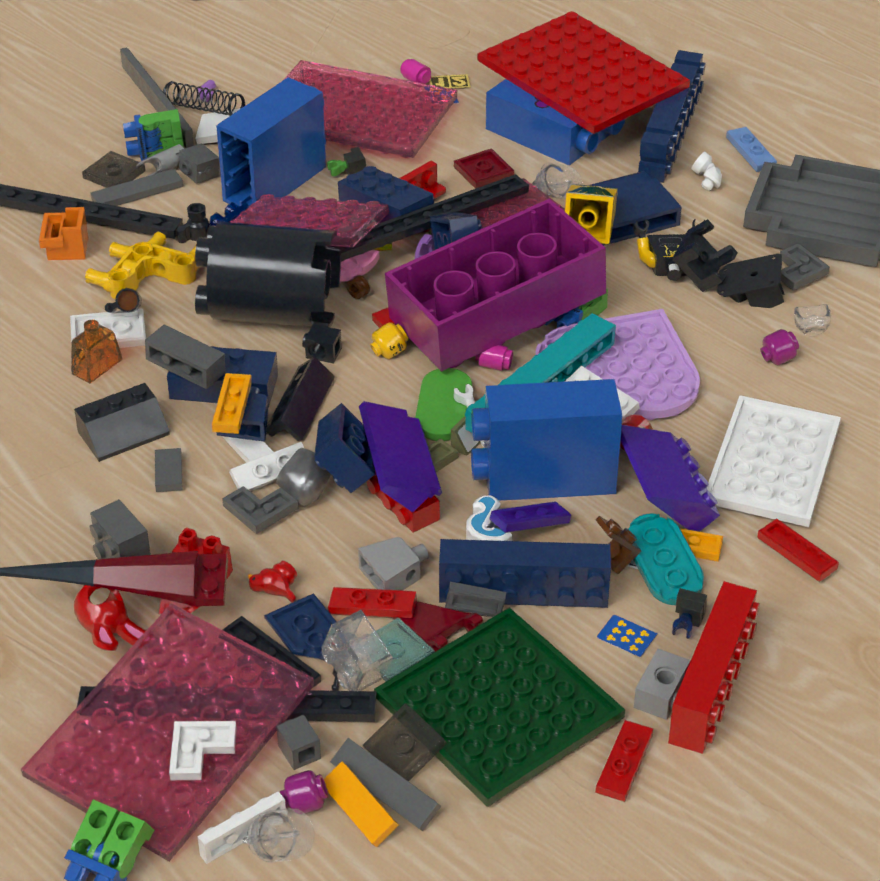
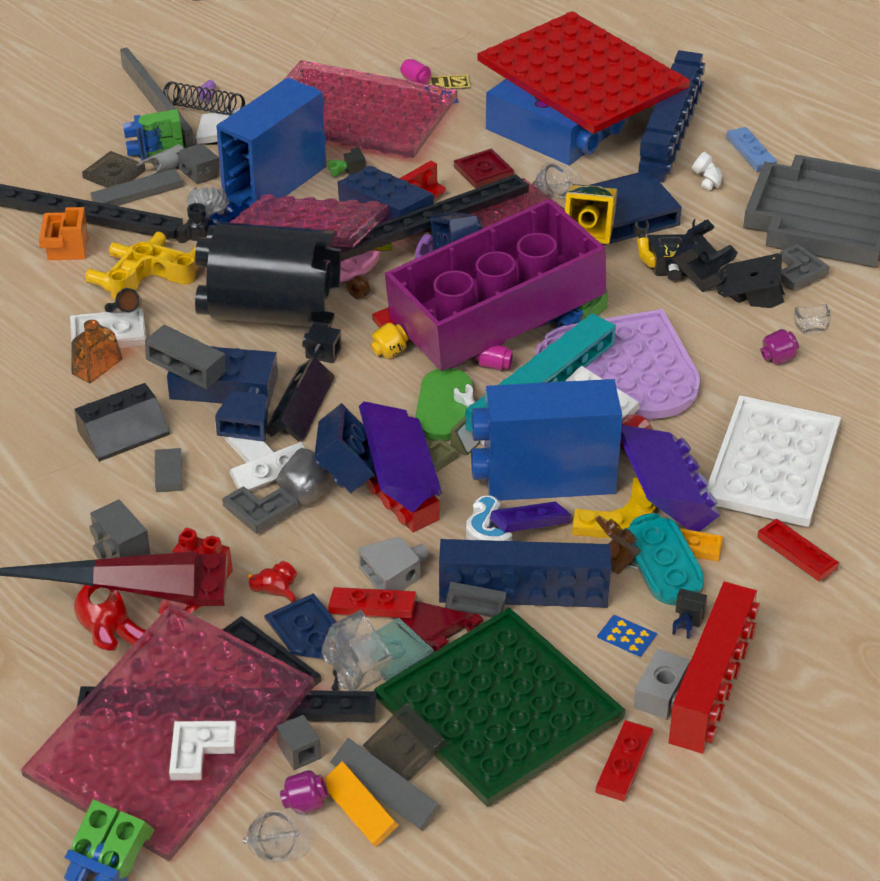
white plate [198,792,287,864] -> none
light orange plate [212,373,252,434] -> none
none -> light grey hair [187,187,229,221]
none -> yellow plate [572,477,657,538]

